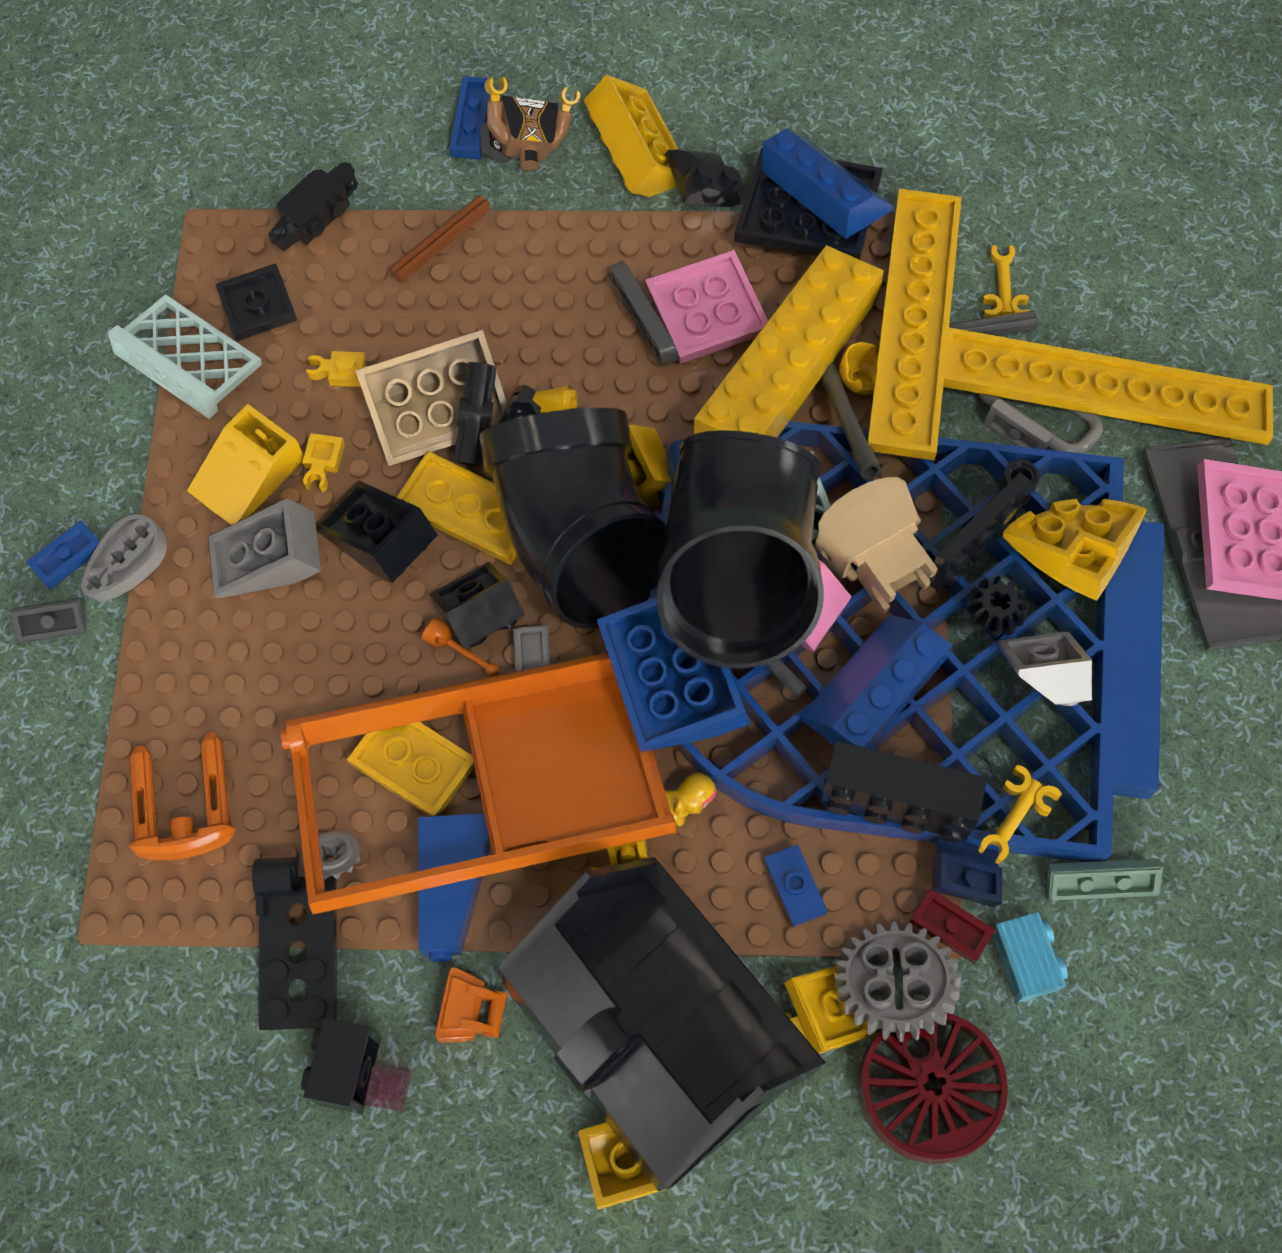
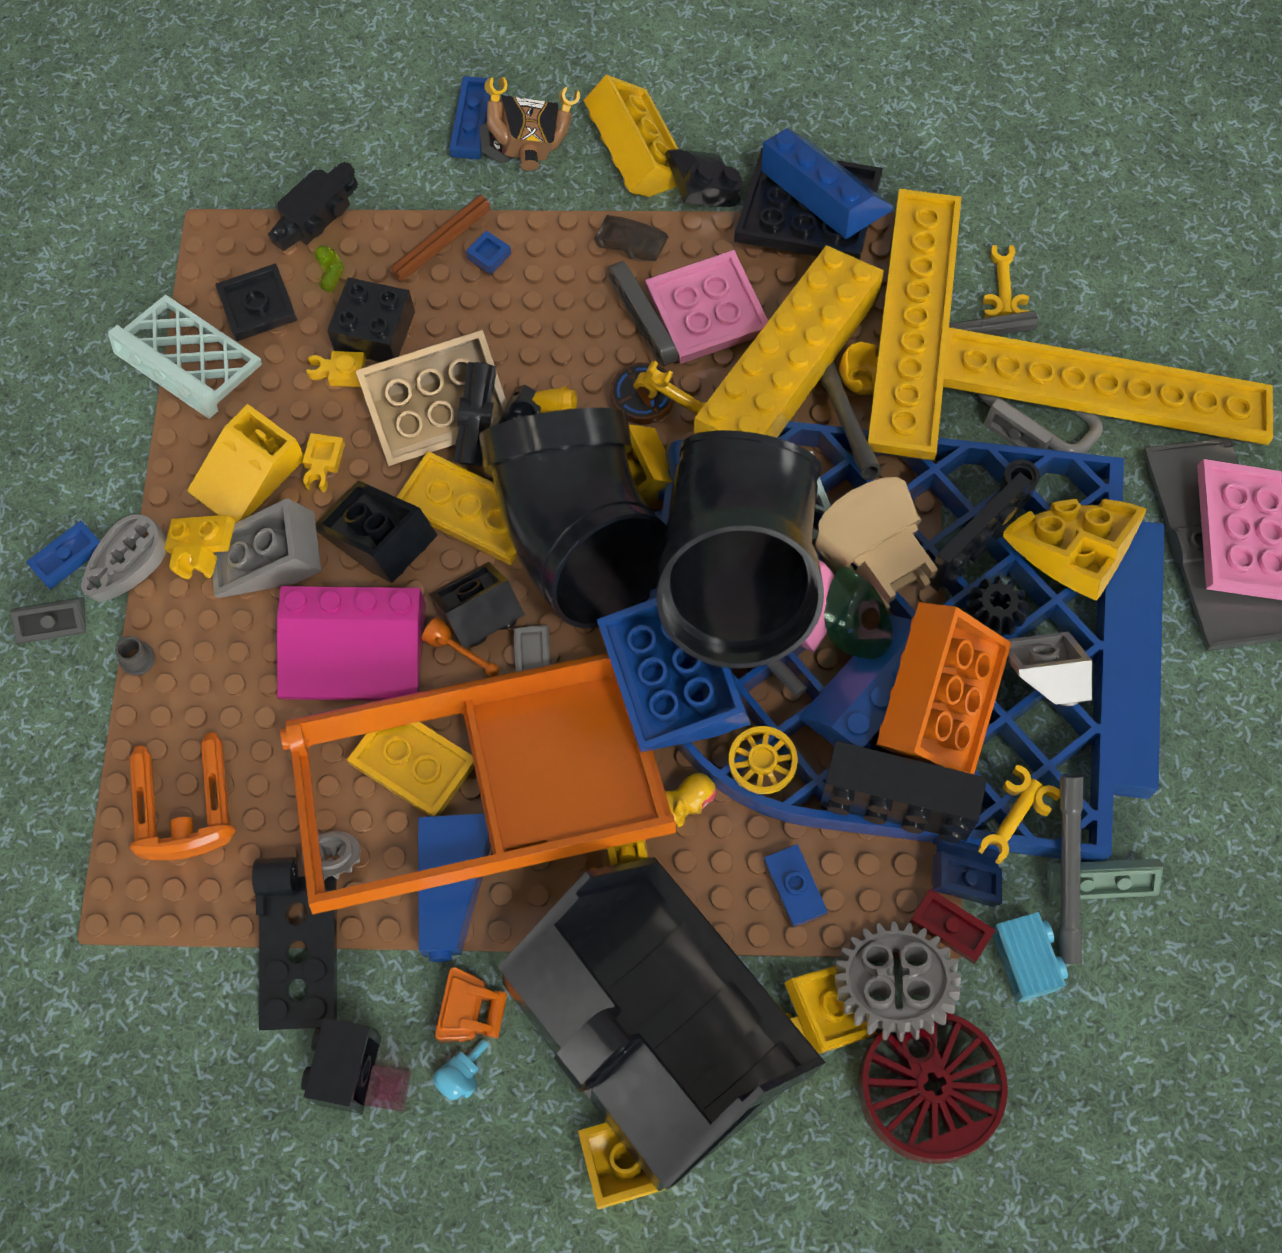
none -> dark grey piece [115,636,155,676]
none -> yellow plate [164,515,235,580]
none -> dark pink slope [277,586,426,701]
none -> clear neon green arm [315,245,344,292]
none -> black brick [327,277,415,362]
none -> medium azure piece [433,1039,489,1101]
none -> blue plate [466,230,511,275]
none -> clear smoke slope [594,215,668,262]
none -> tile [611,362,675,425]
none -> yellow bar [633,361,706,417]
none -> yellow wheel [728,726,798,795]
none -> clear green piece [824,567,893,659]
none -> orange slope [876,602,1012,774]
none -> dark grey piece [1059,774,1083,964]

